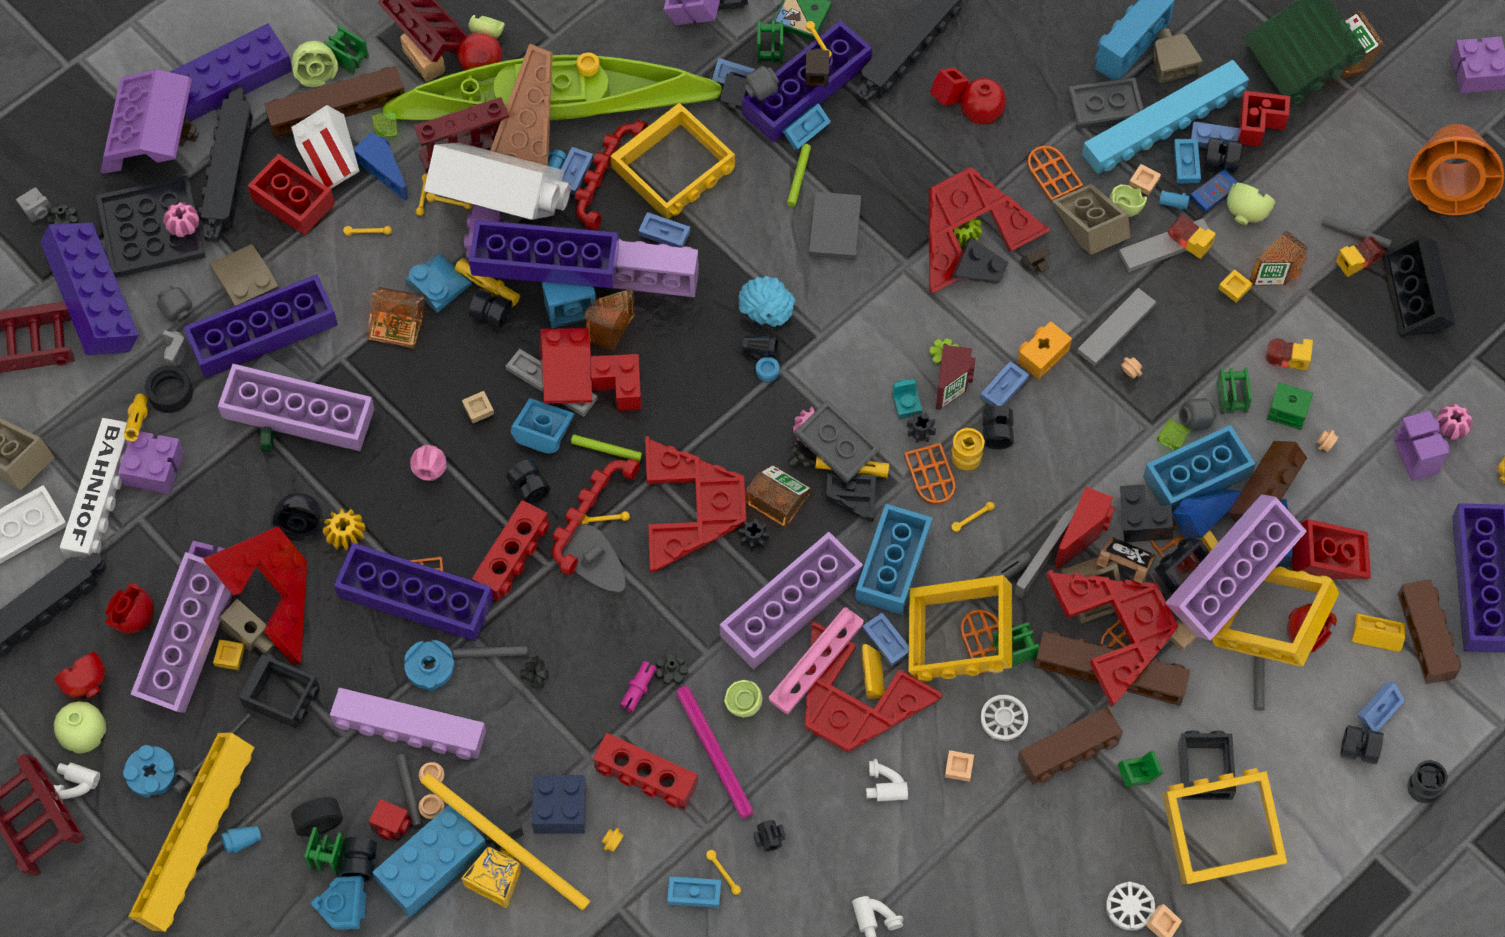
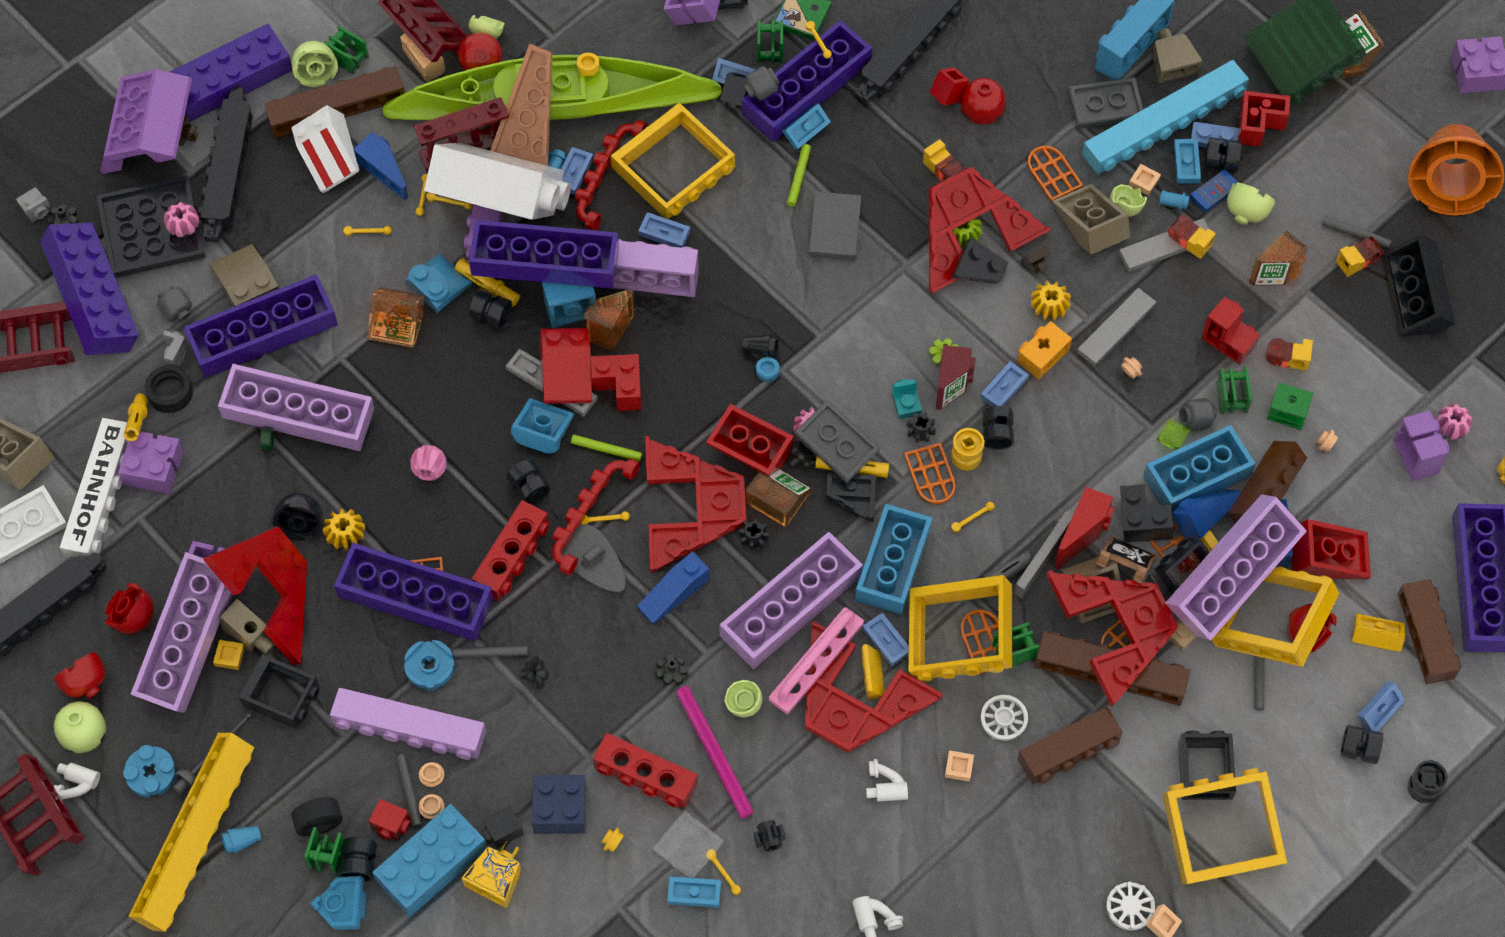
red brick [248,154,335,236] -> none
clear neon green tile [372,111,398,137] -> none
yellow piece [420,772,590,911] -> none
tan plate [462,391,494,424] -> none
dark pink pin [619,661,657,713] -> none
medium azure hair [739,276,796,327] -> none
dark brown brick [805,49,830,86] -> none
green bracket [1117,751,1163,787] -> none
yellow plate [1218,269,1253,303] -> none
none -> blue slope [637,552,709,625]
none -> clear tile [652,811,725,878]
none -> red slope [706,404,794,477]
none -> leg [923,139,964,181]
none -> yellow gear [1031,280,1071,321]
none -> red brick [1201,297,1260,365]

